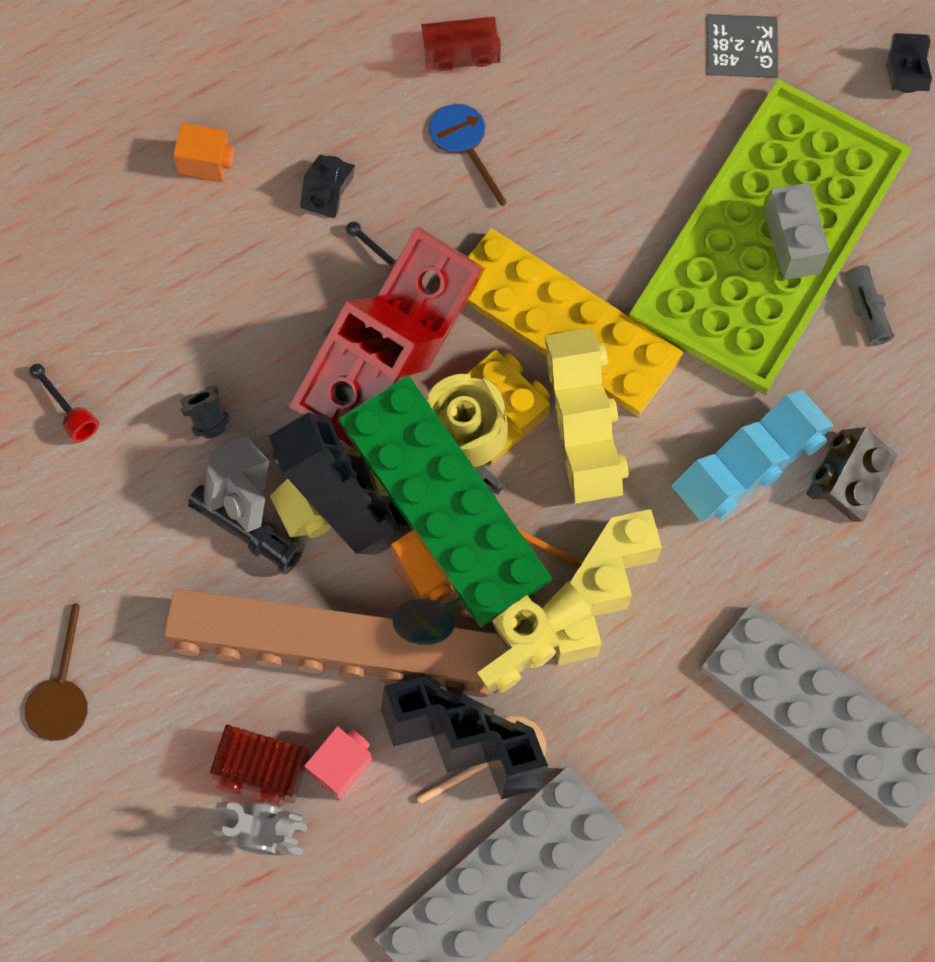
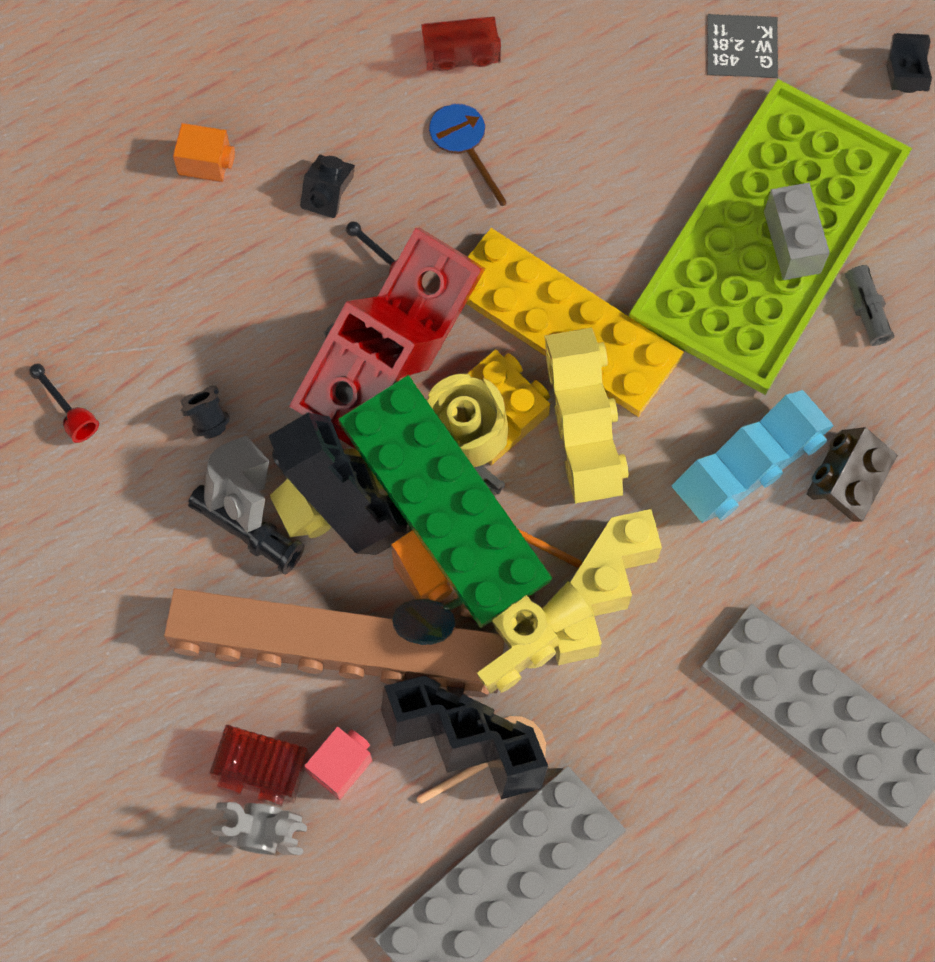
reddish brown piece [25,603,88,741] -> none

